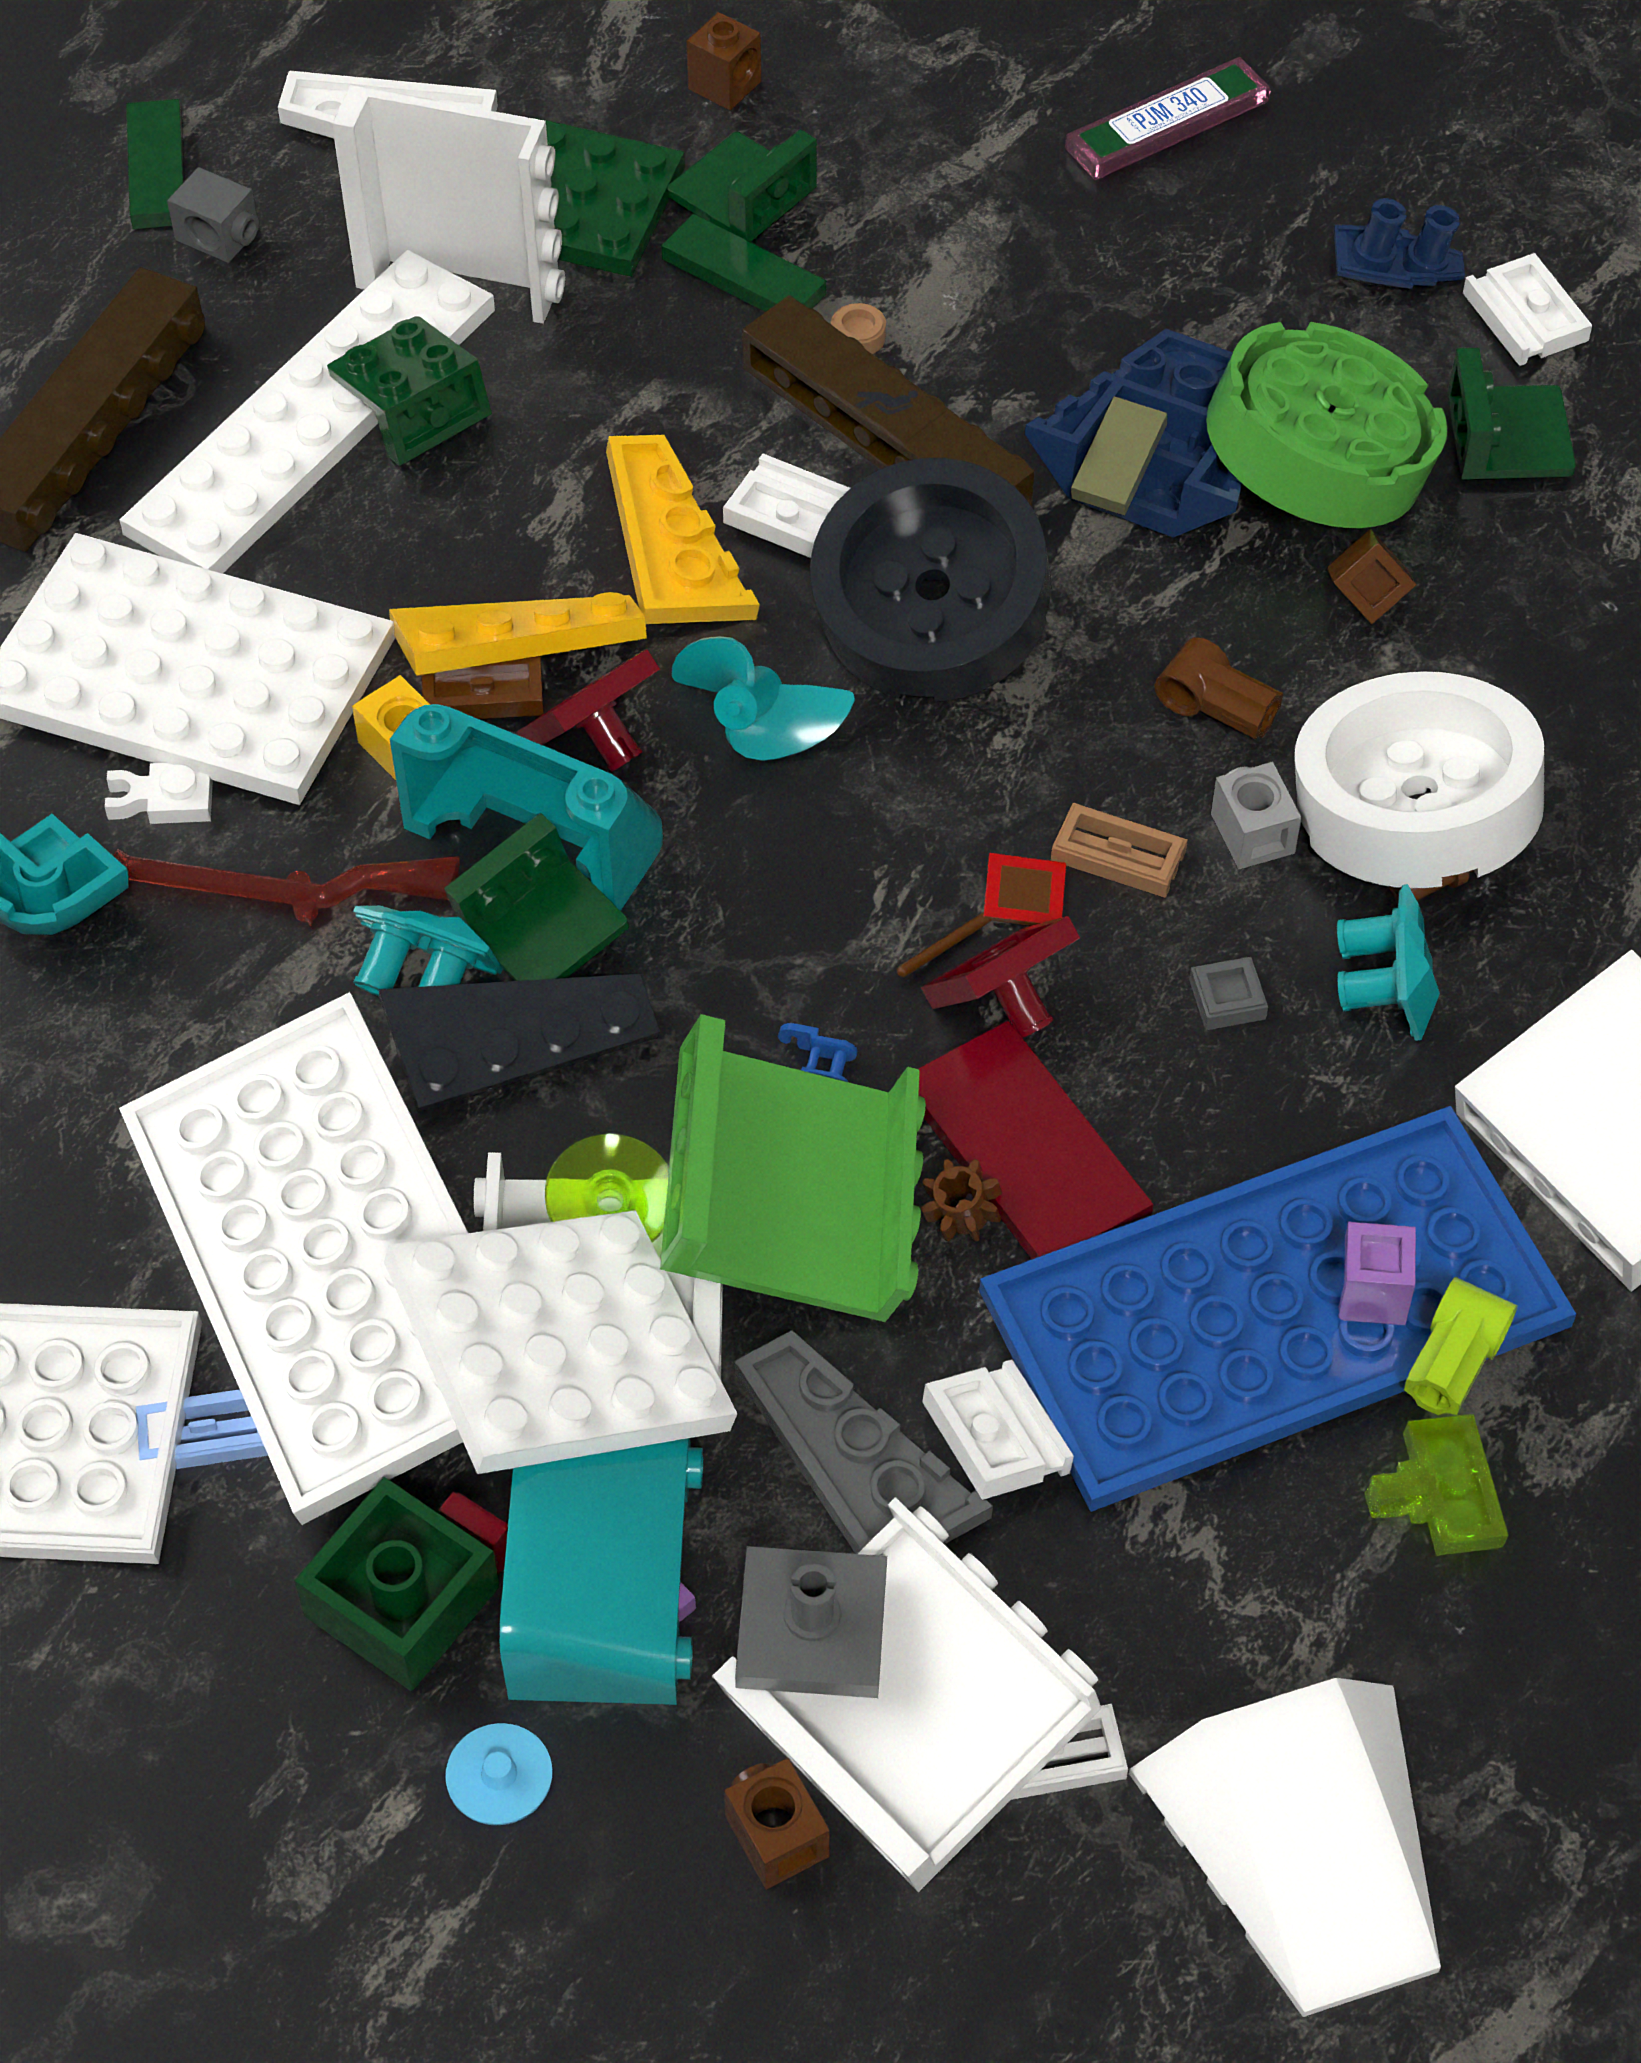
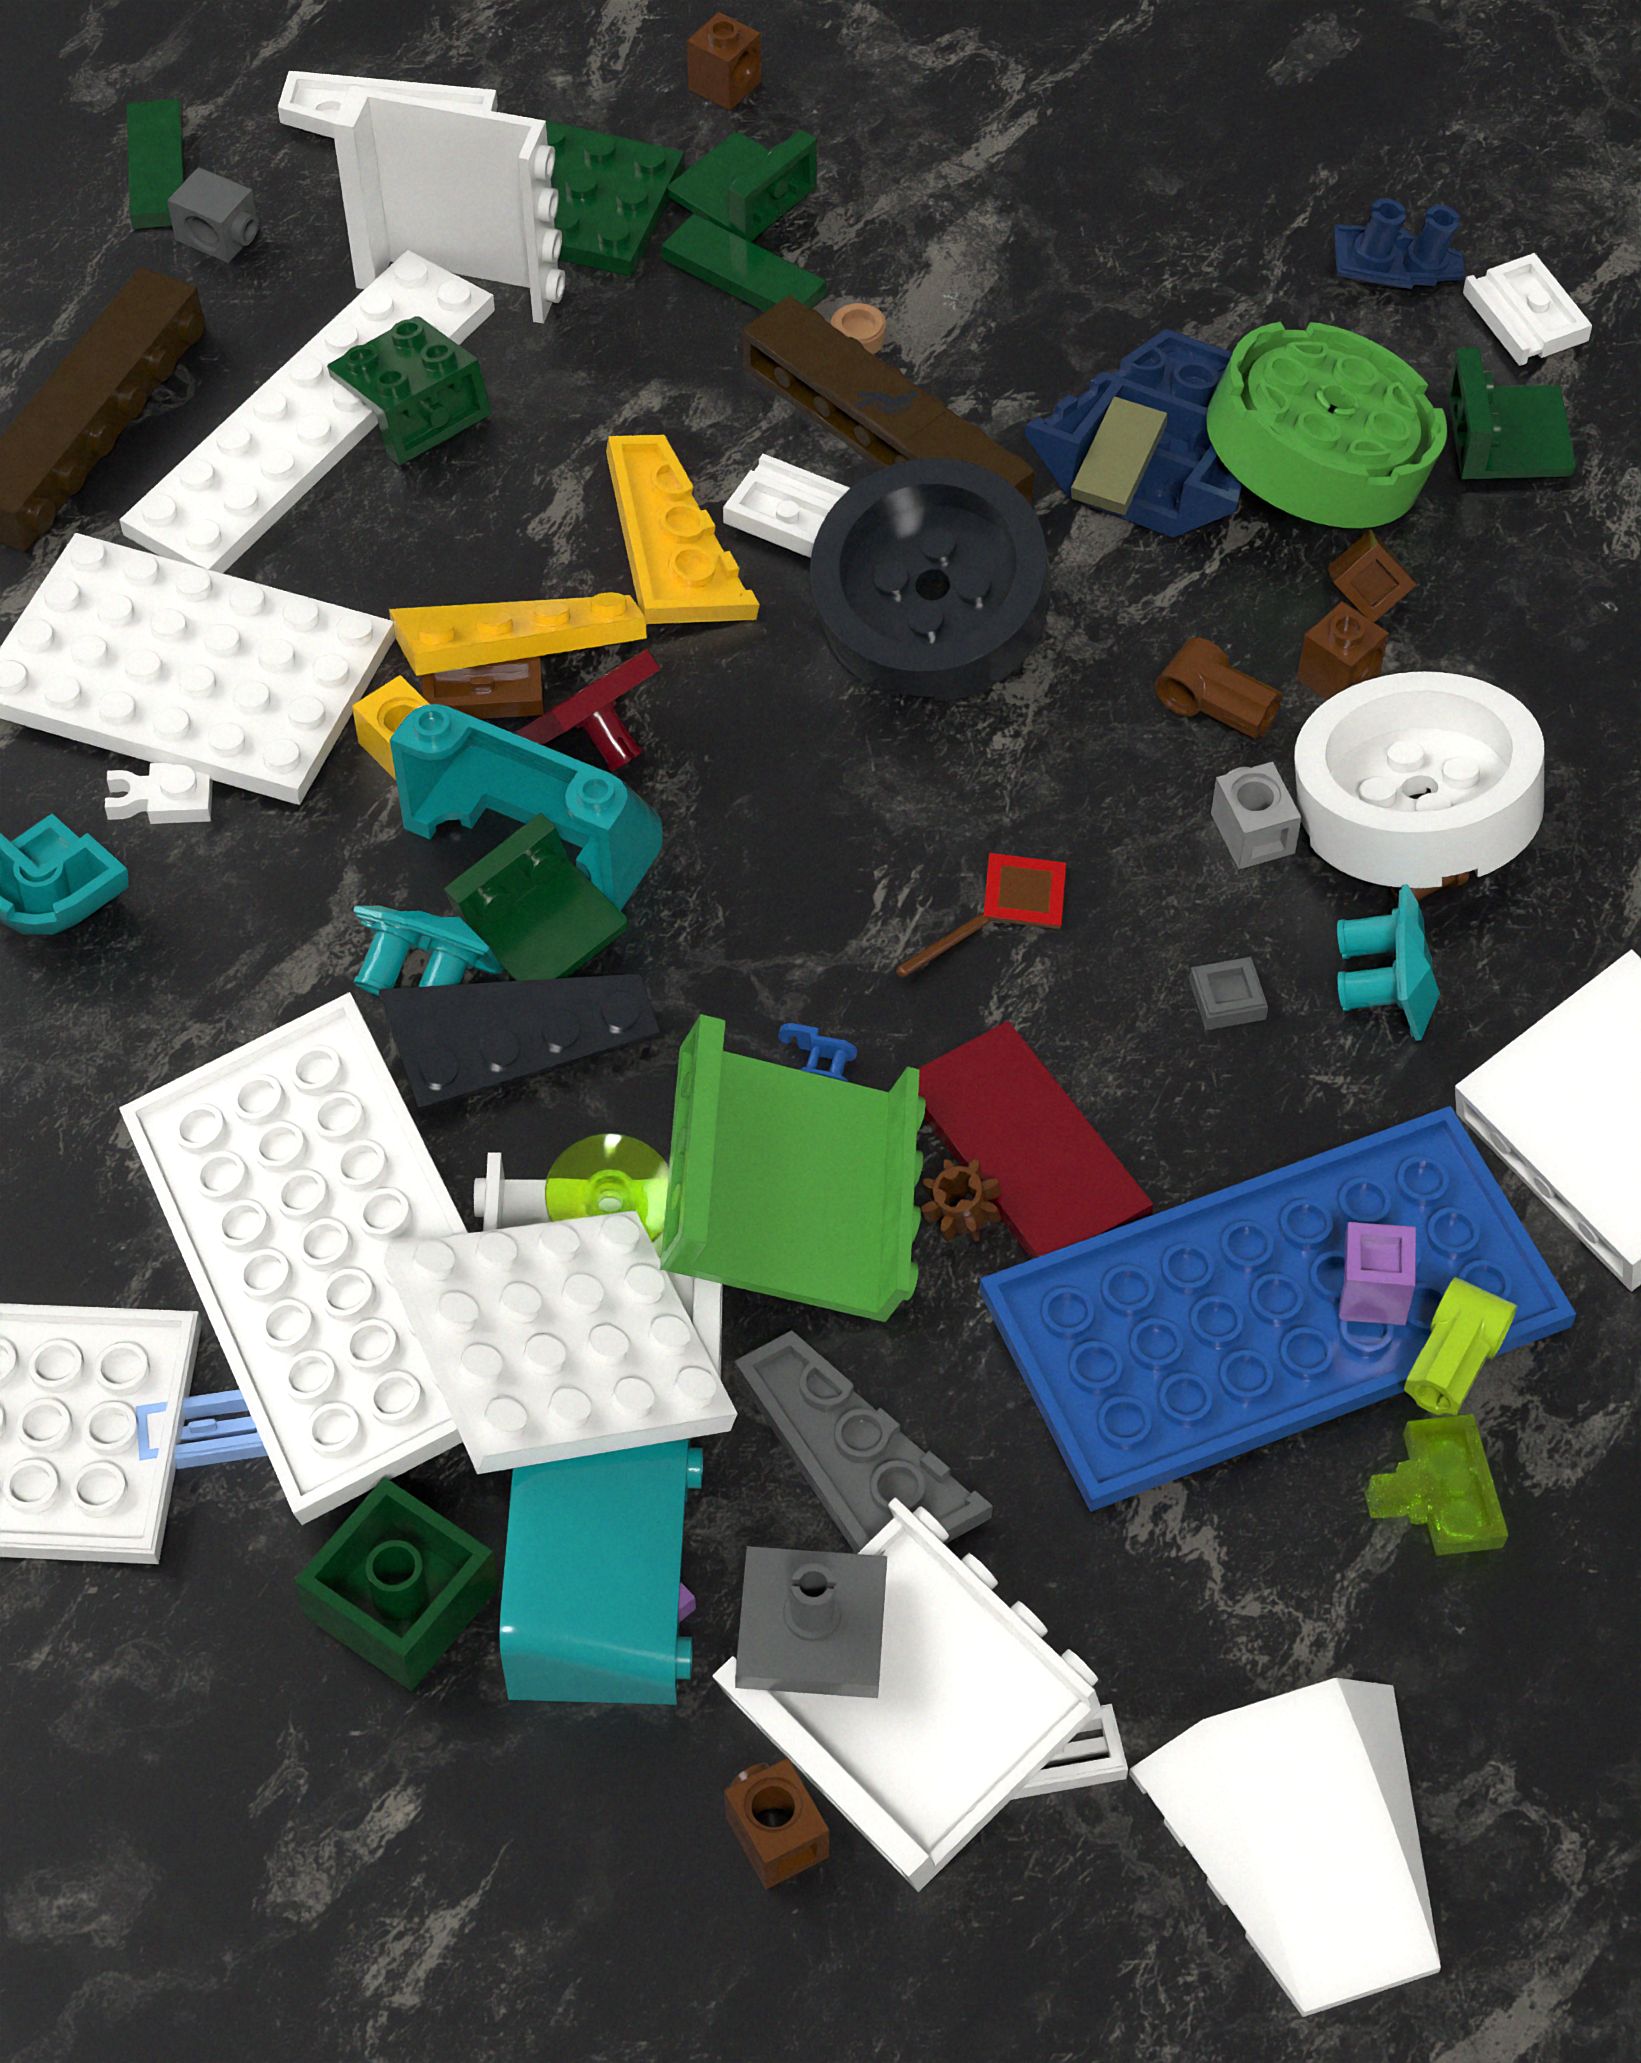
clear red piece [114,848,460,927] -> none
dark red tile [438,1492,508,1575] -> none
medium azure piece [446,1723,552,1825] -> none
teal piece [672,636,855,761] -> none
dark red tile [921,916,1080,1038] -> none
white plate [922,1360,1074,1500] -> none
medium nougat tile [1051,803,1188,898] -> none
tile [1065,57,1270,180] -> none
none -> reddish brown brick [1297,601,1389,700]

